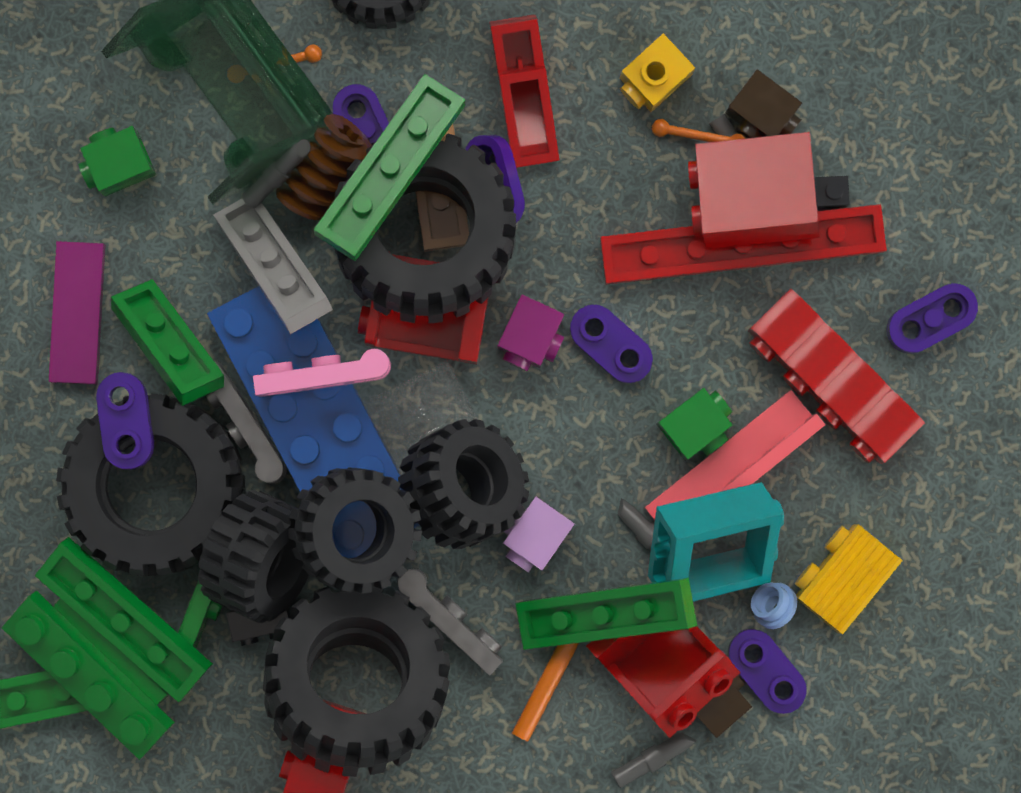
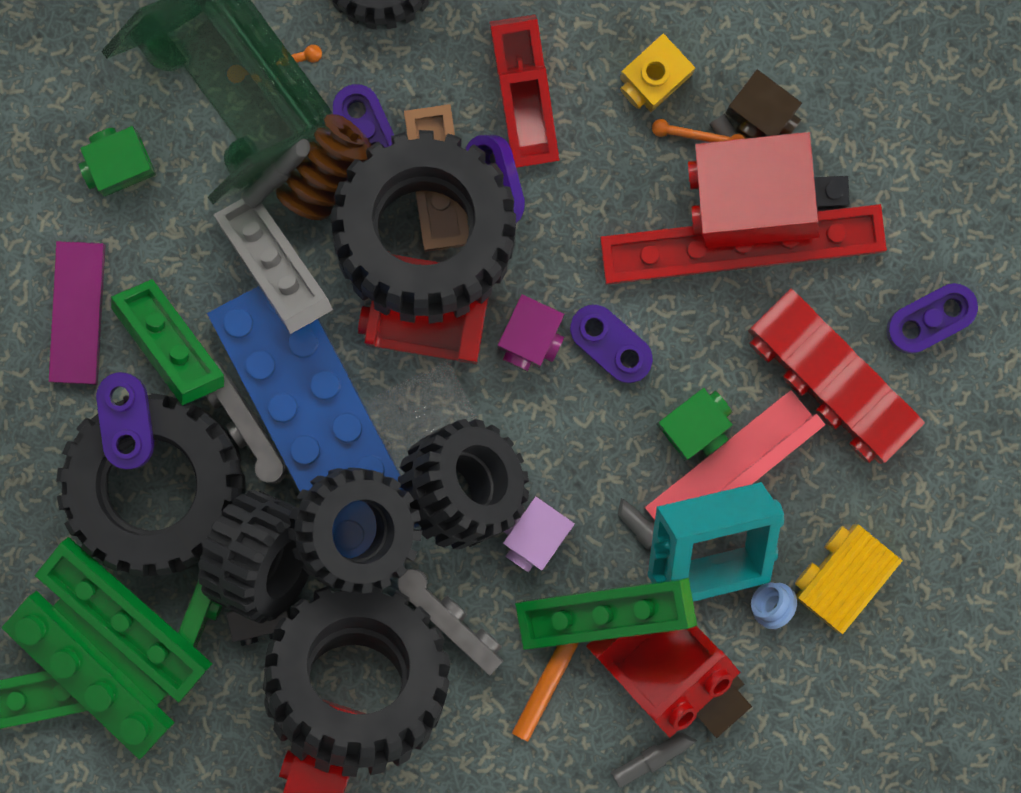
bright pink plate [253,349,391,397] -> none
green plate [314,74,465,261] -> none
dark purple plate [728,629,807,714] -> none

